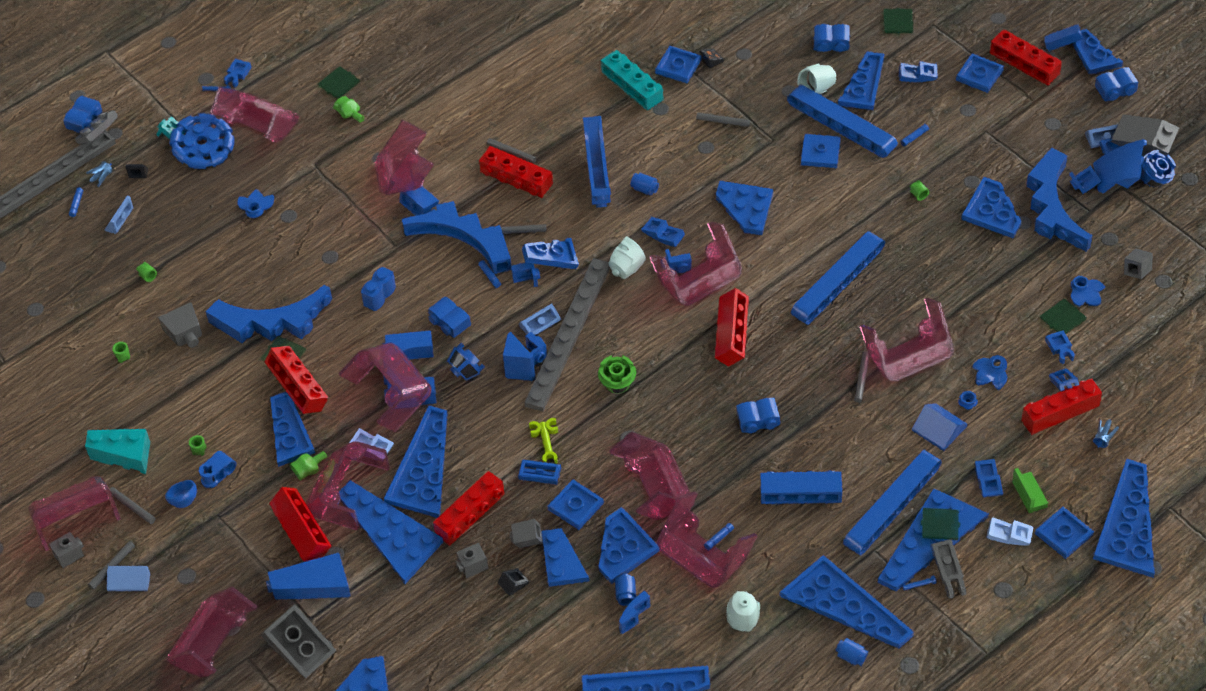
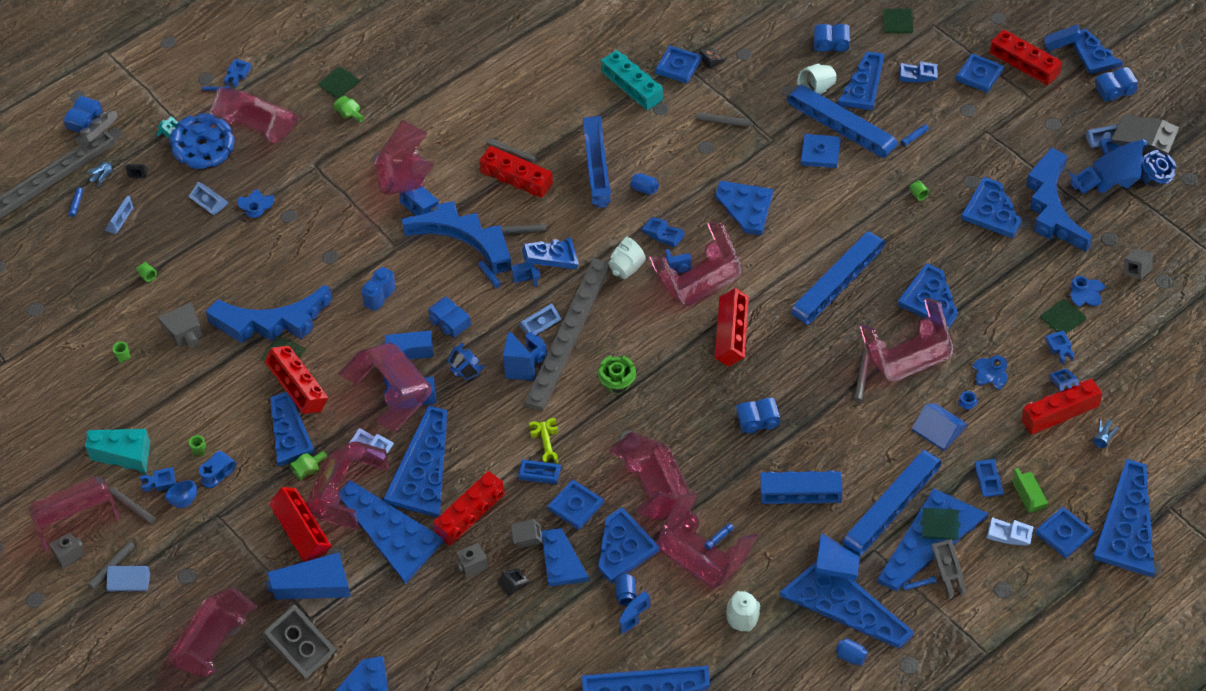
none -> blue plate [140,467,176,492]
none -> medium blue slope [188,182,229,215]
none -> blue slope [815,533,859,580]
none -> blue plate [898,263,958,330]

